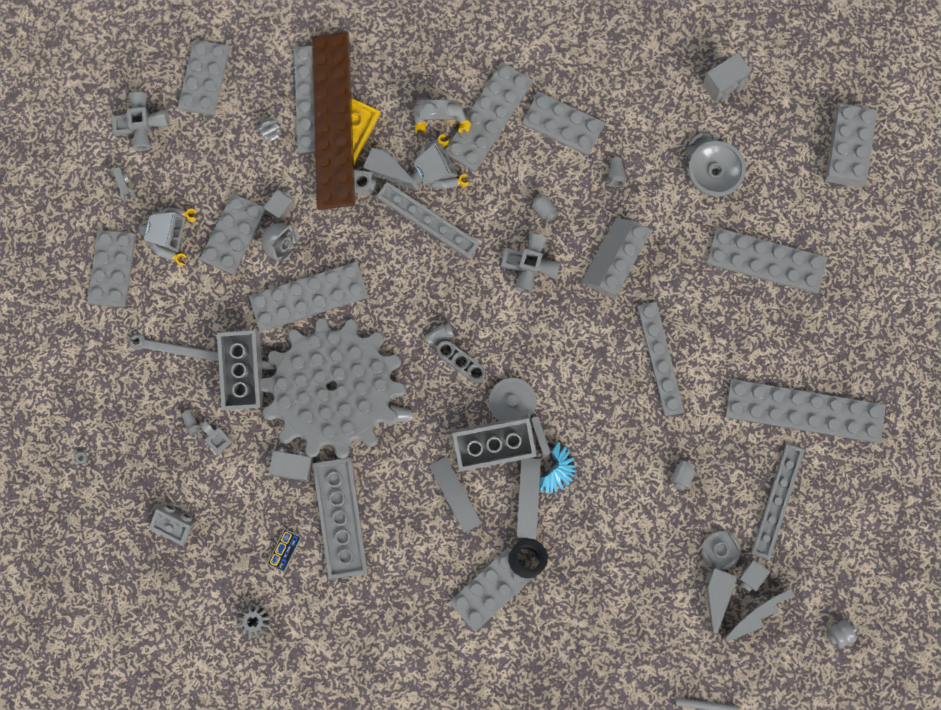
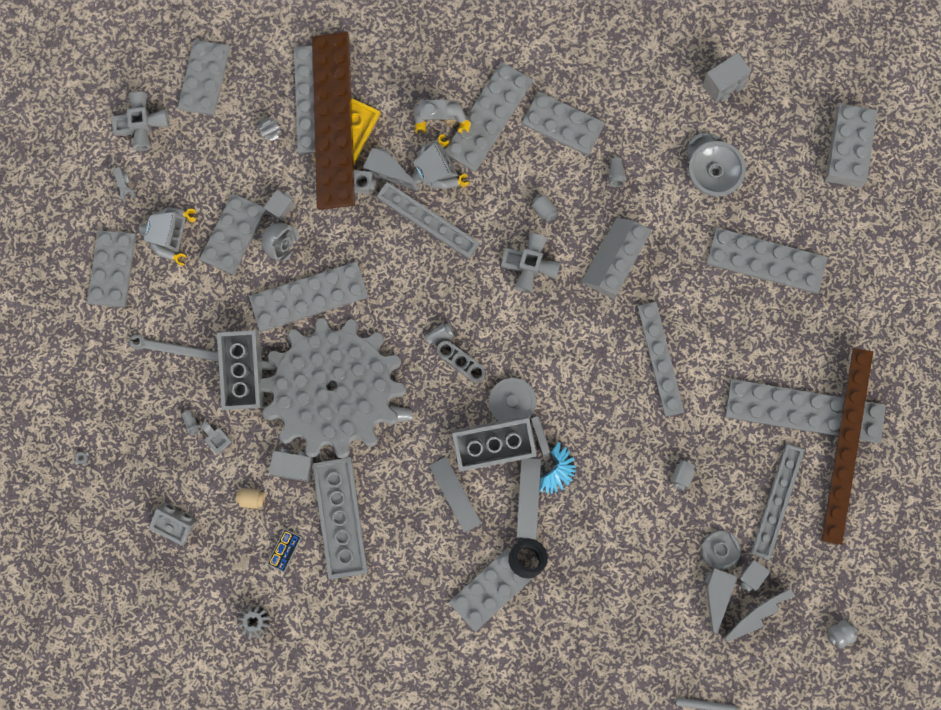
none -> tan brick [236,488,265,509]
none -> reddish brown plate [822,348,874,545]

